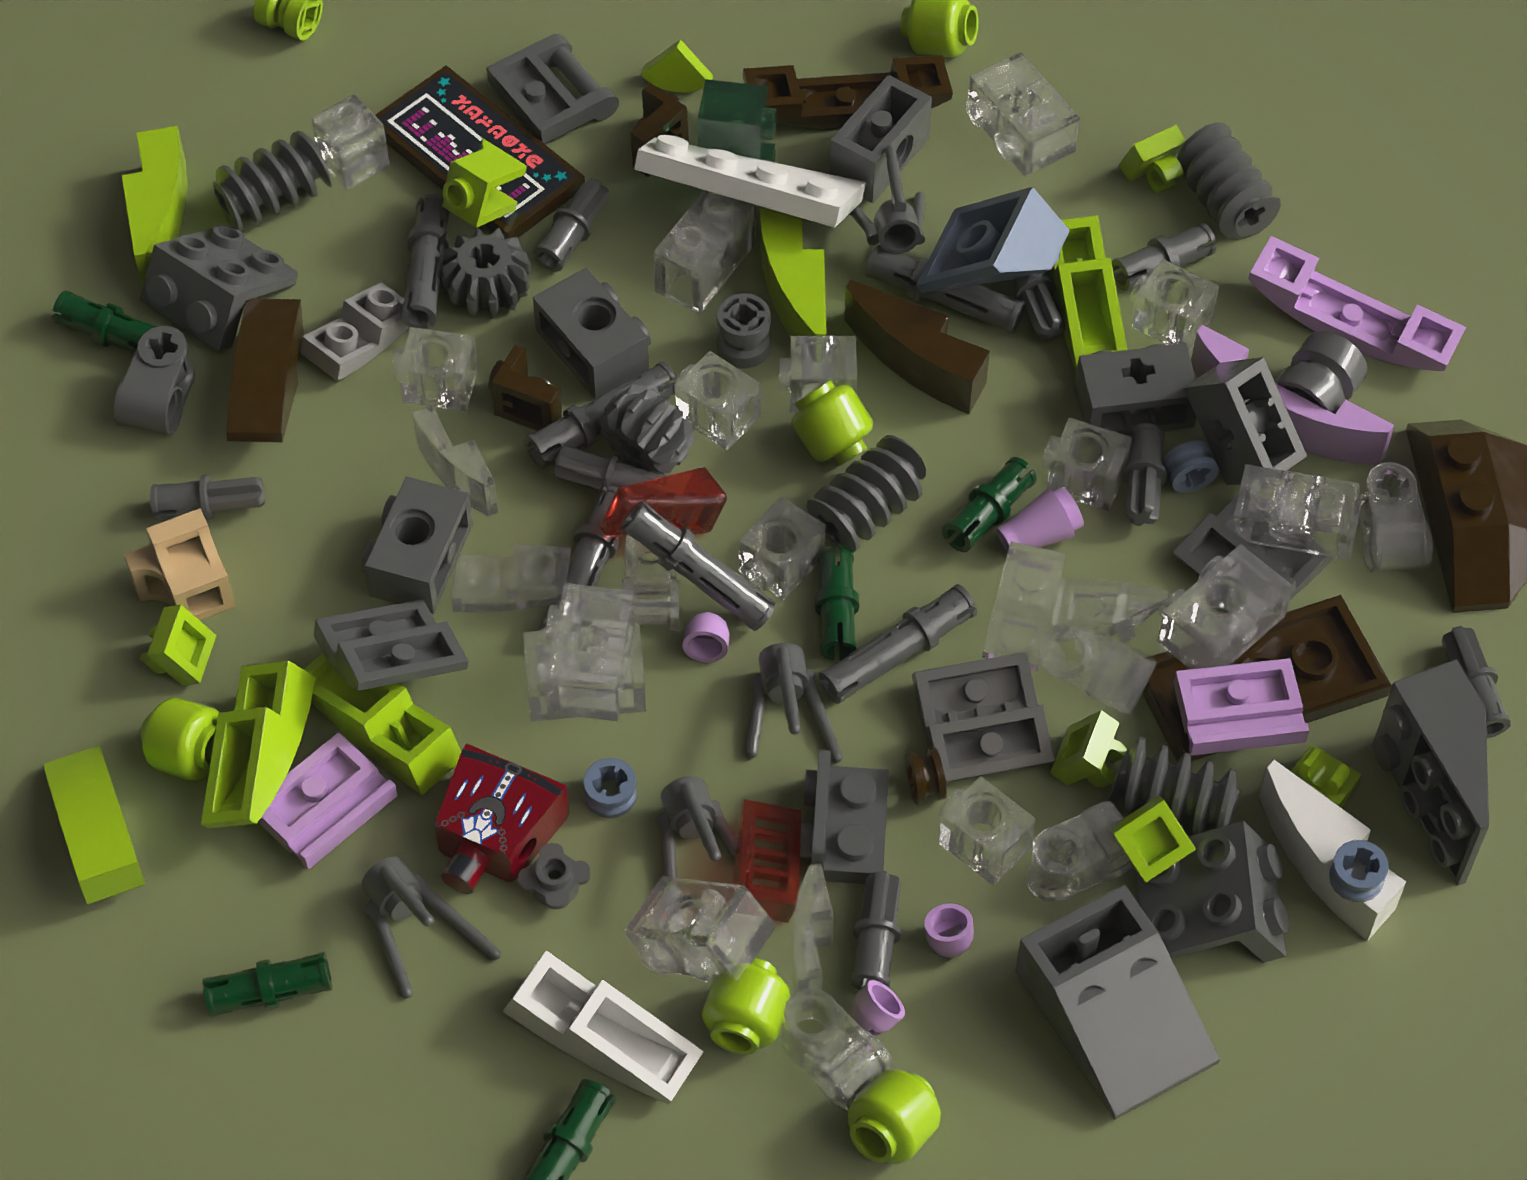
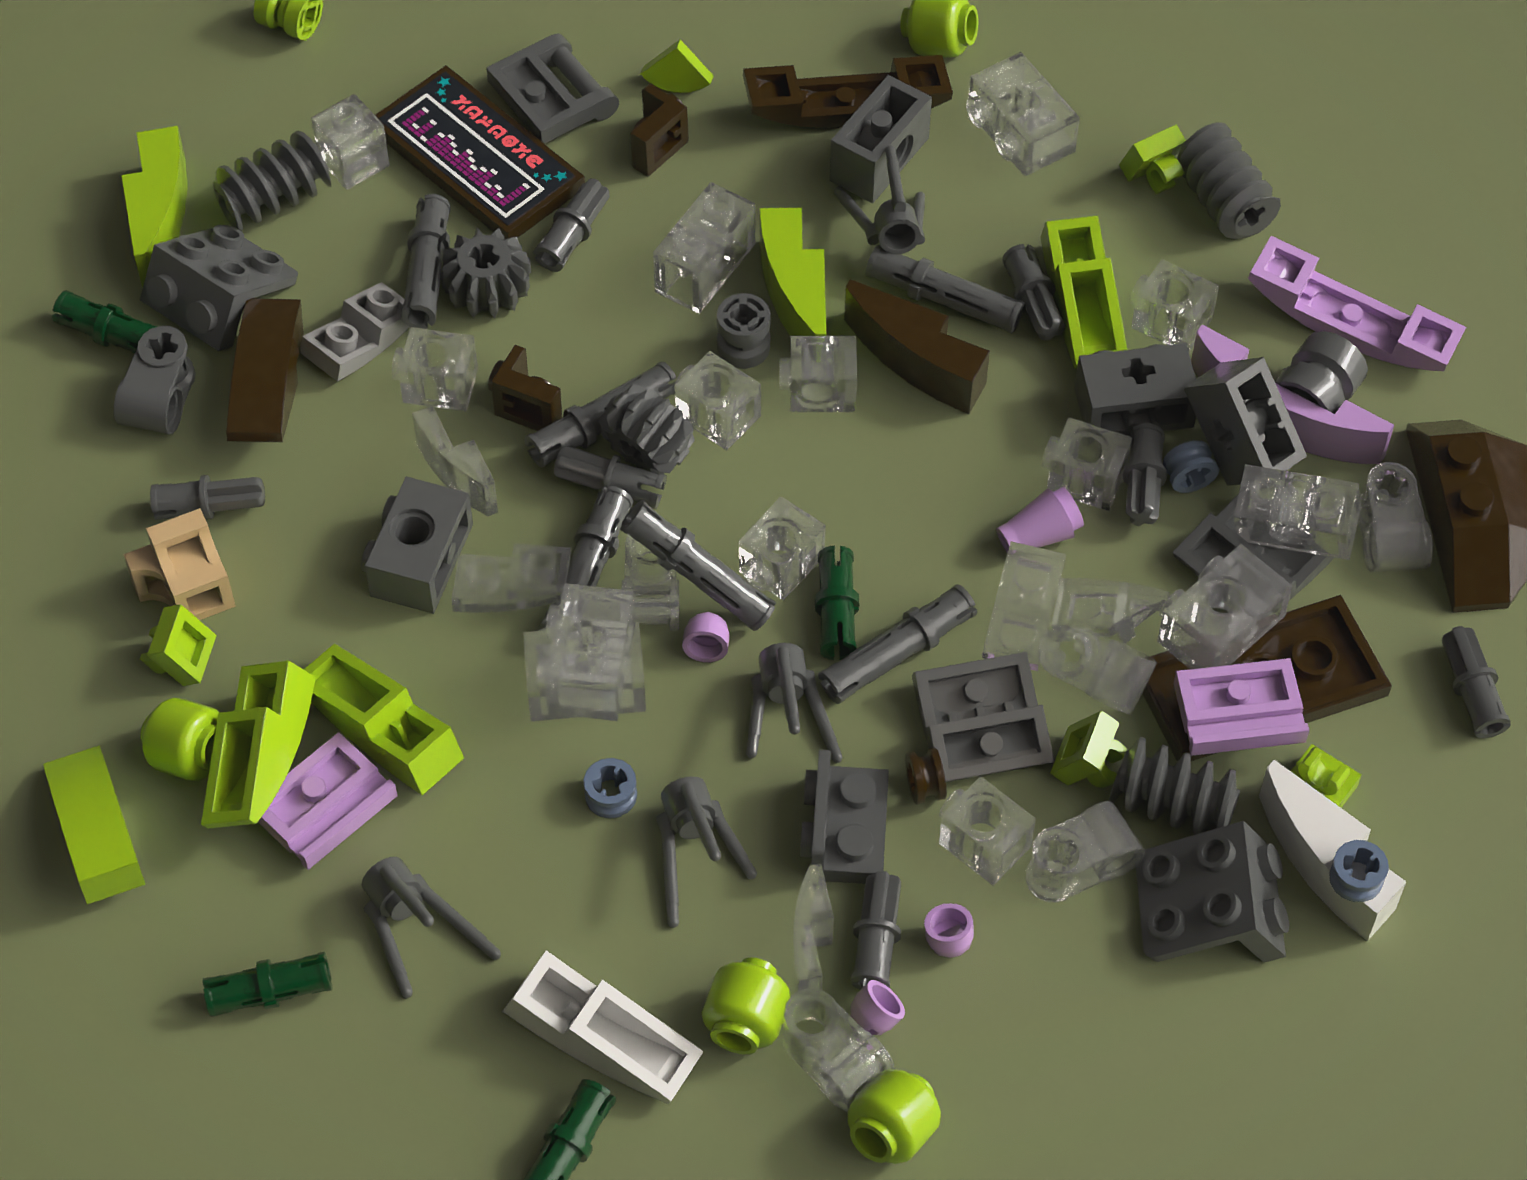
dark grey slope [313,599,469,691] -> none
dark red torso [435,743,569,894] -> none
lime window [442,138,527,228] -> none
dark grey plate [518,843,590,910] -> none
dark grey brick [533,268,651,399] -> none
clear red slope [600,467,727,536] -> none
clear brick [624,876,777,982] -> none
white wing [634,135,866,228] -> none
clear green brick [697,79,777,163] -> none
clear red slope [729,799,801,923] -> none
lime head [791,380,873,466] -> none
dark grey piece [806,435,926,553] -> none
sand blue slope [916,187,1070,293] -> none
dark green pin [942,457,1037,552] -> none
slope [1015,885,1220,1120] -> none
lime tile [1109,796,1196,883] -> none
dark grey pin [1111,223,1217,291] -> none
dark grey slope [1373,659,1489,886] -> none

